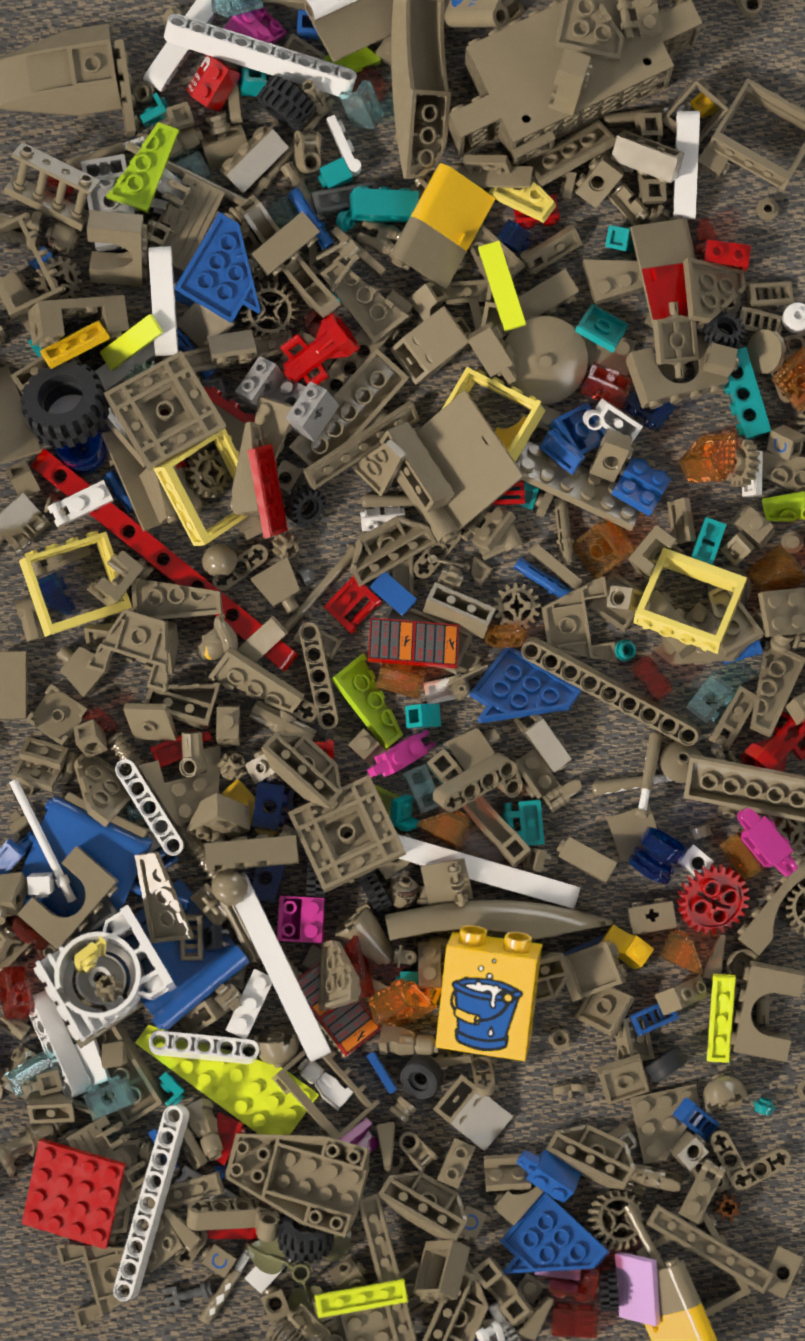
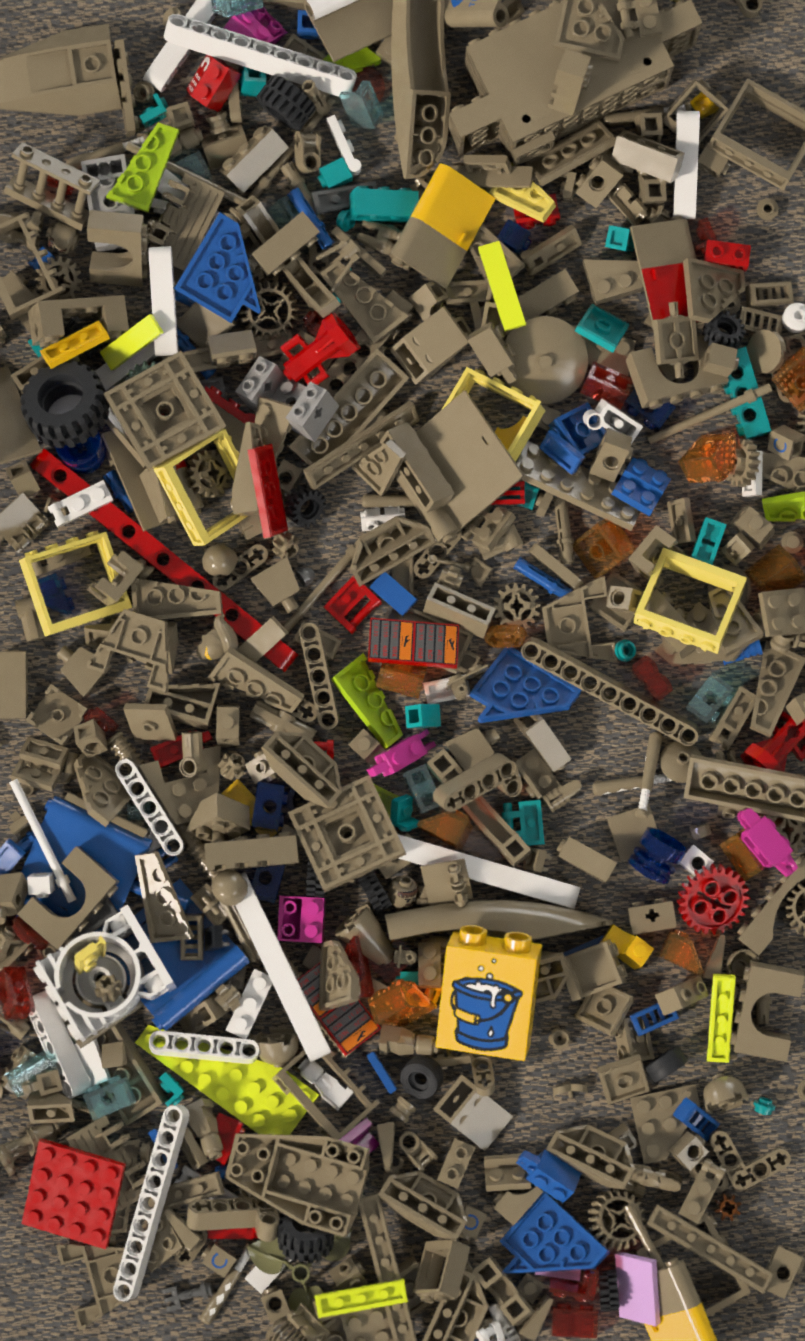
none -> dark tan bar [647,383,773,444]

